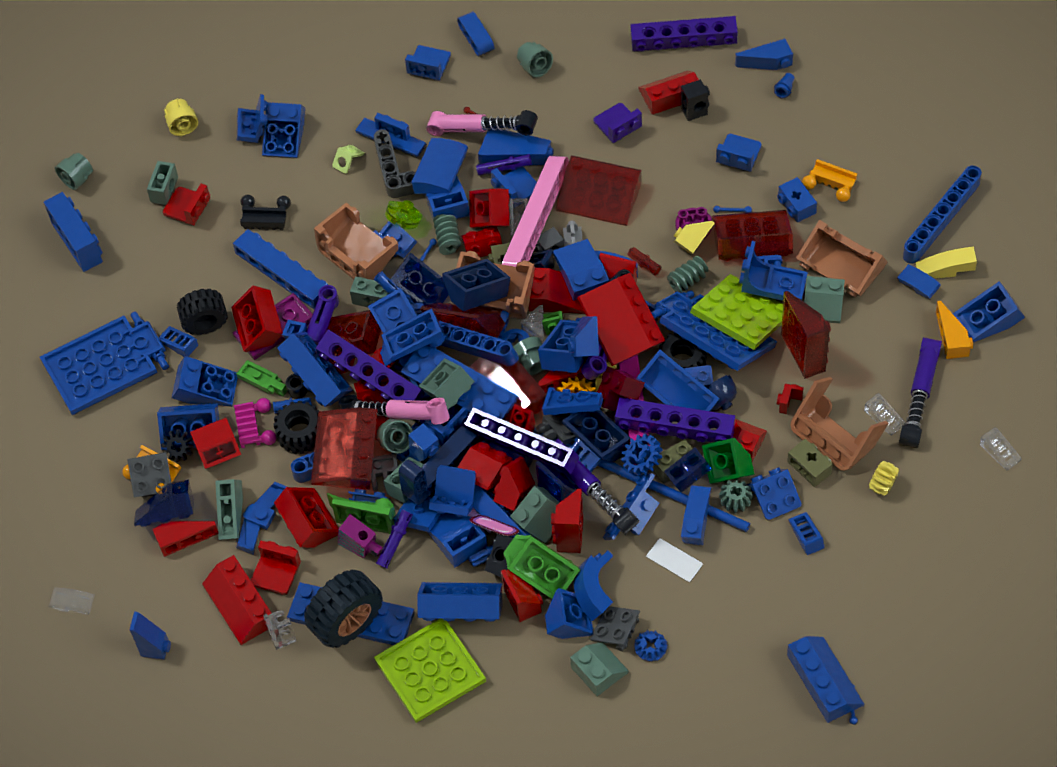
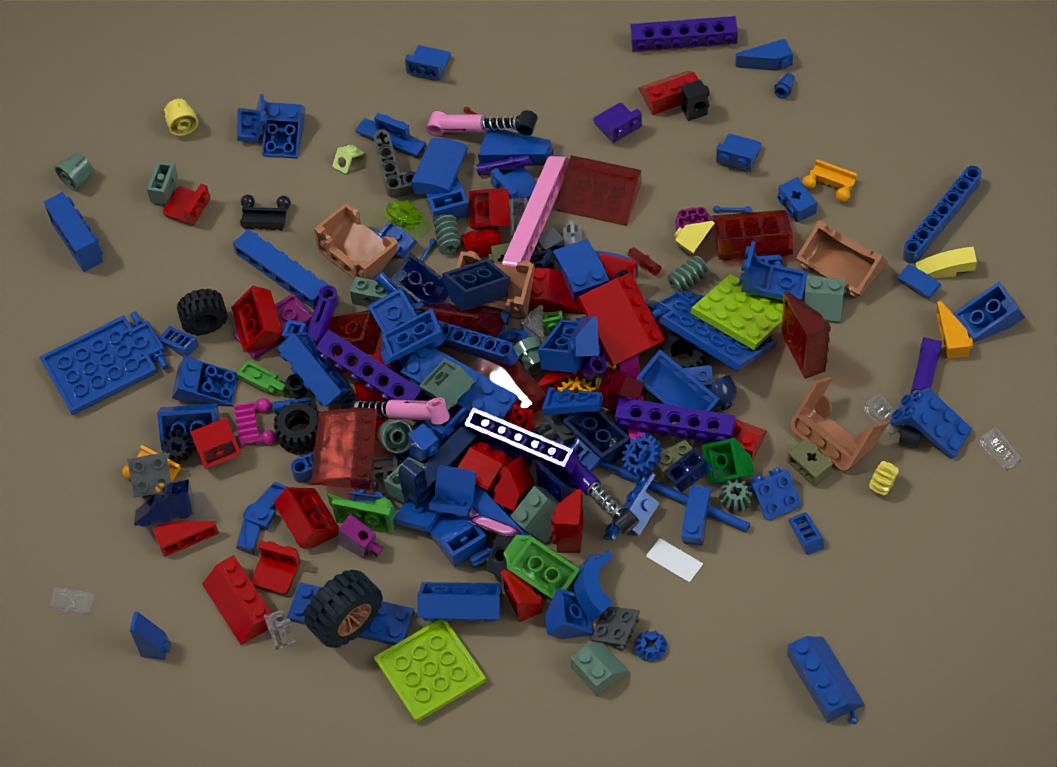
sand green slope [215,479,243,540] -> none
dark purple pin [376,509,413,569] -> none
blue beam [457,12,495,56] -> none
sand green piece [517,42,553,77] -> none
red bracket [776,384,804,414] -> none
none -> blue bracket [890,388,972,459]

